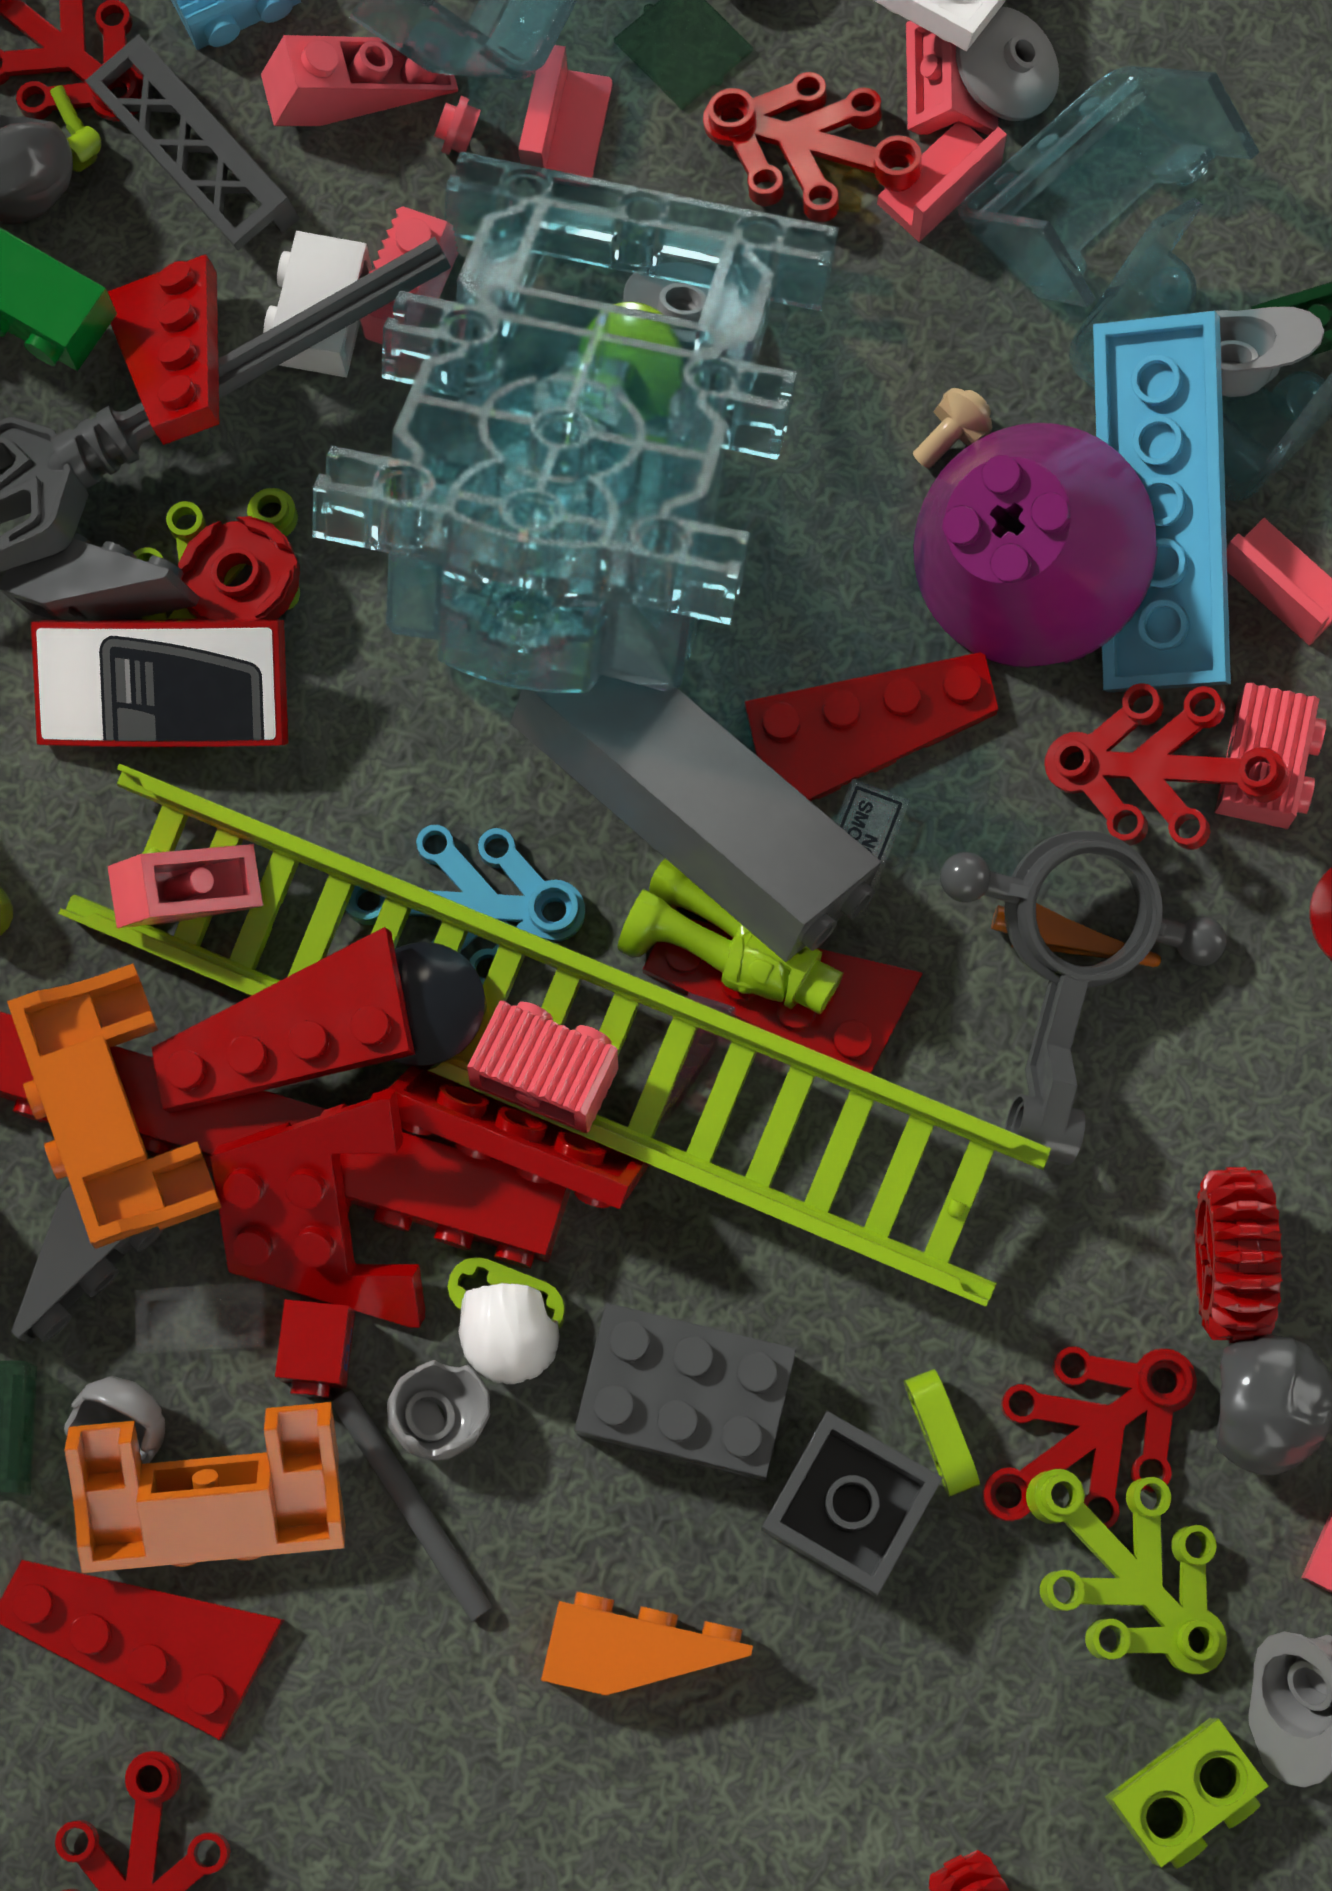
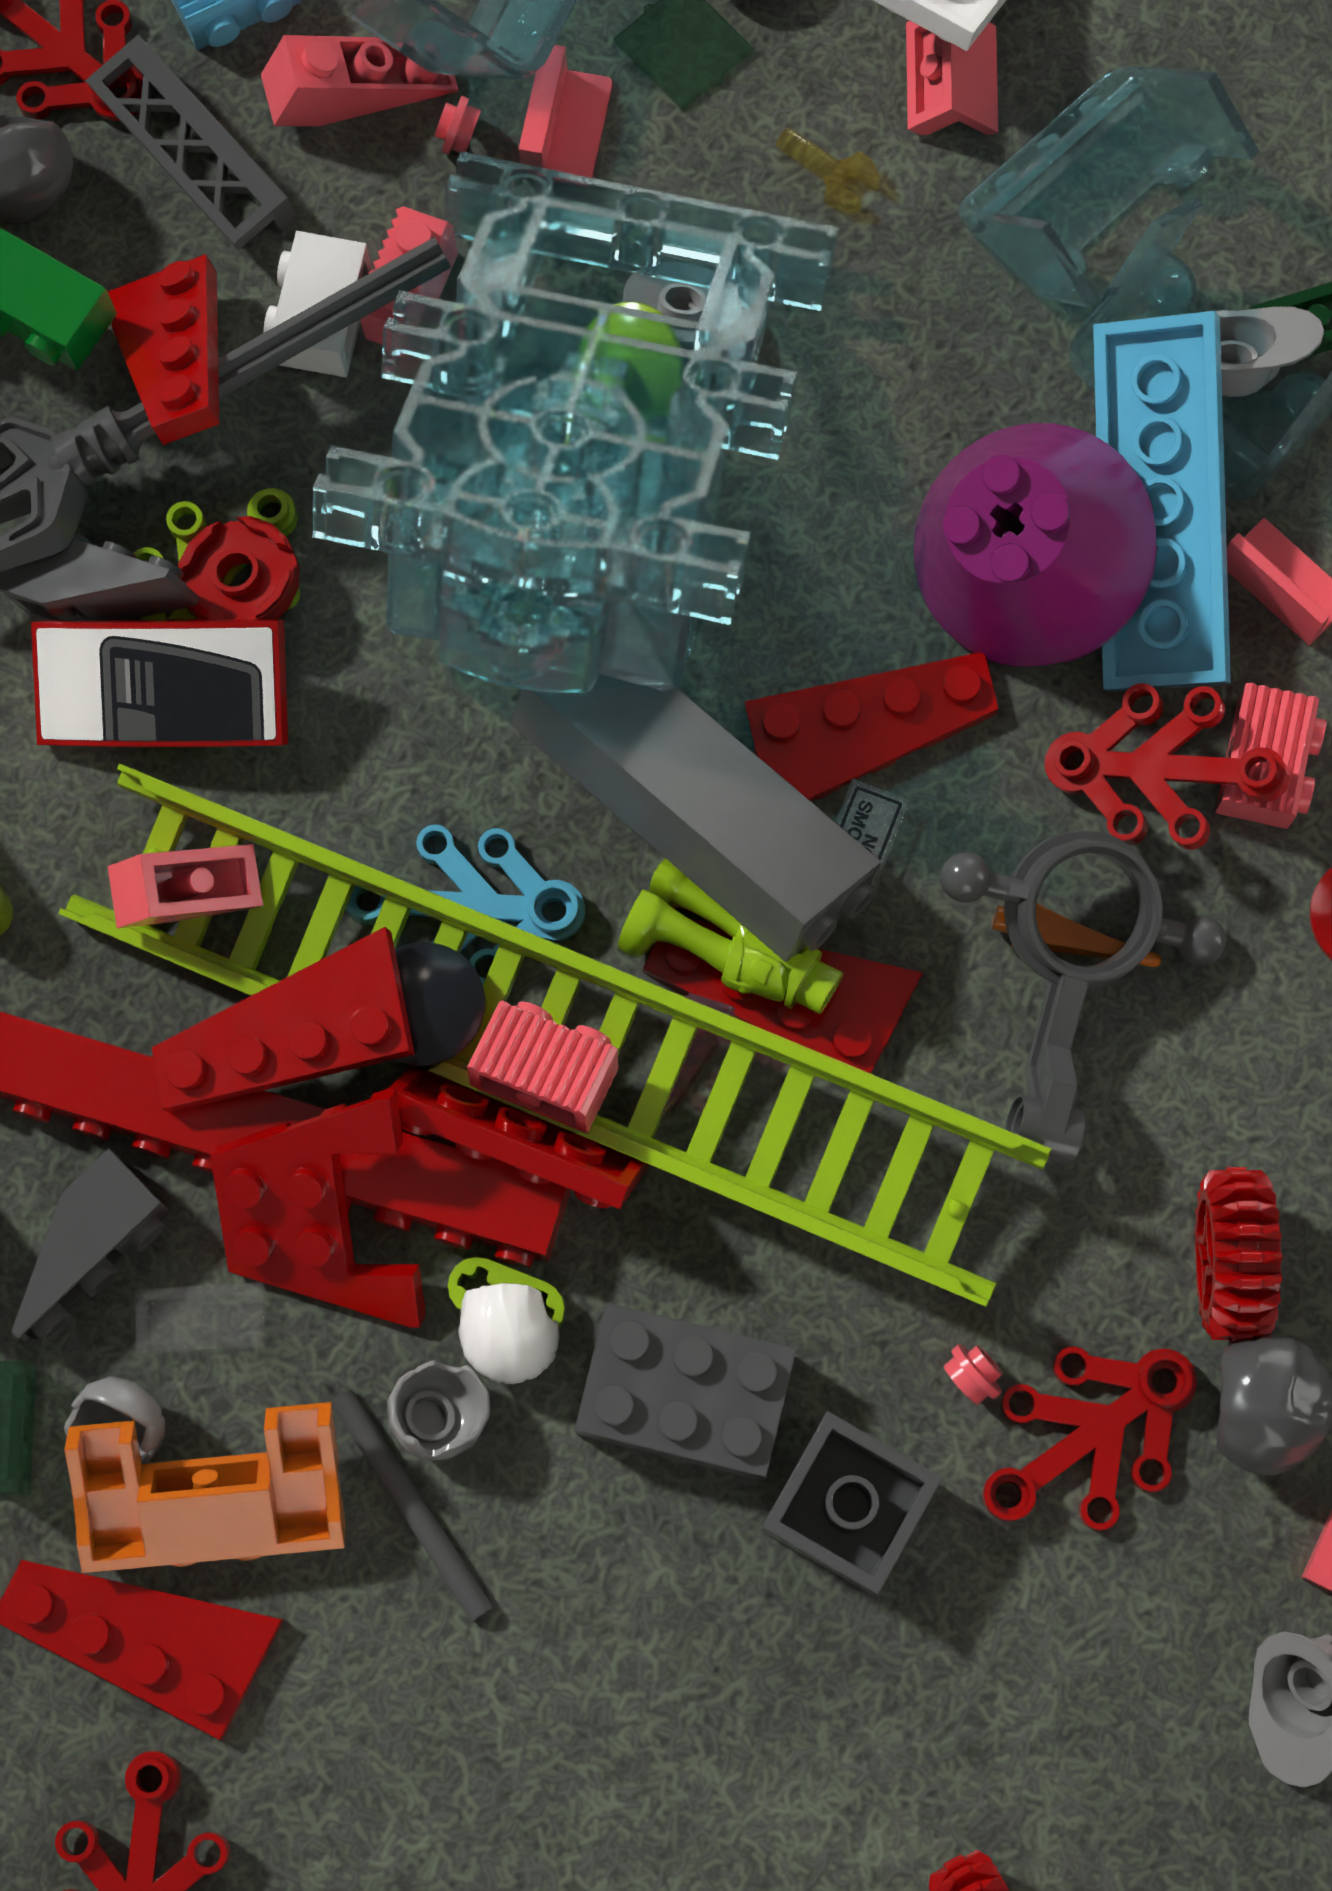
orange bracket [7,963,222,1249] -> none
lime hand [50,85,101,172] -> none
red brick [275,1299,356,1399] -> none
orange slope [541,1591,753,1696] -> none
red plant [703,72,922,223] -> none
coral panel [877,121,1007,242] -> none
lime beam [904,1369,980,1497] -> none
tan plate [913,388,992,469] -> none
light grey dish [956,6,1059,121] -> none
lime plant [1026,1469,1227,1674] -> none
lime brick [1105,1718,1268,1869] -> none
none -> coral plate [944,1344,1003,1405]

